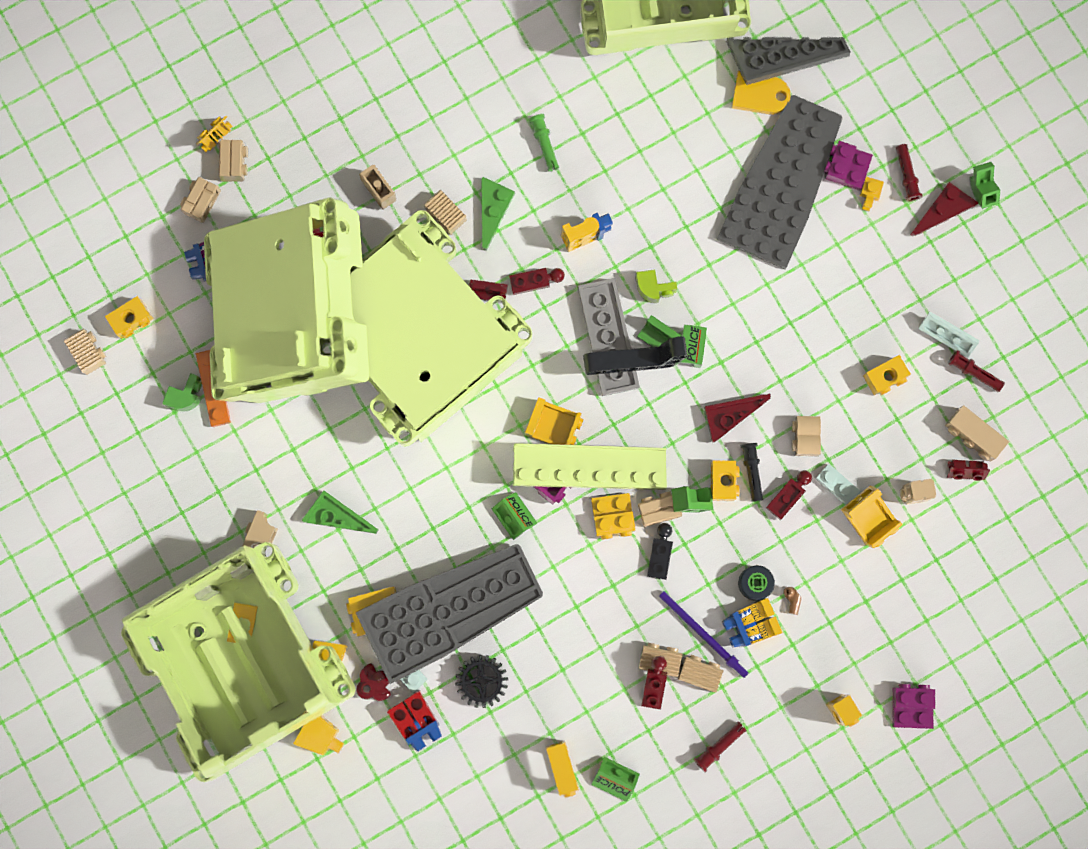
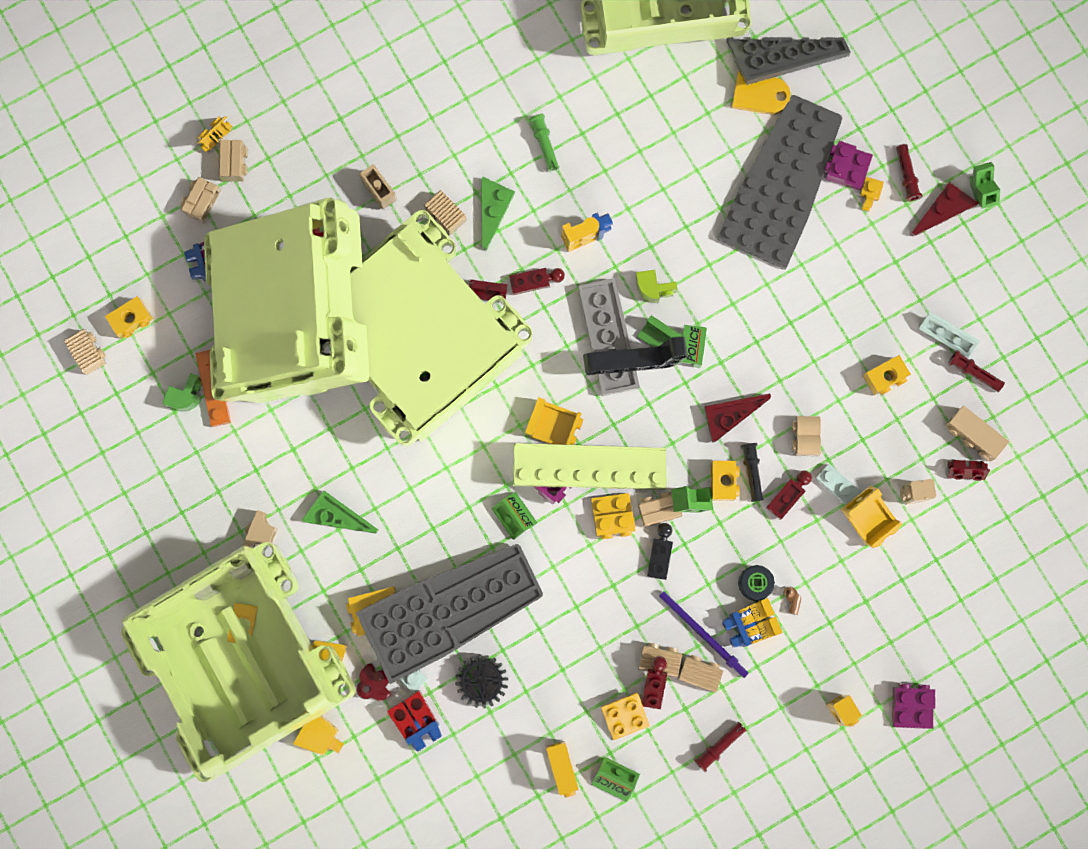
none -> yellow hinge [601,692,650,741]

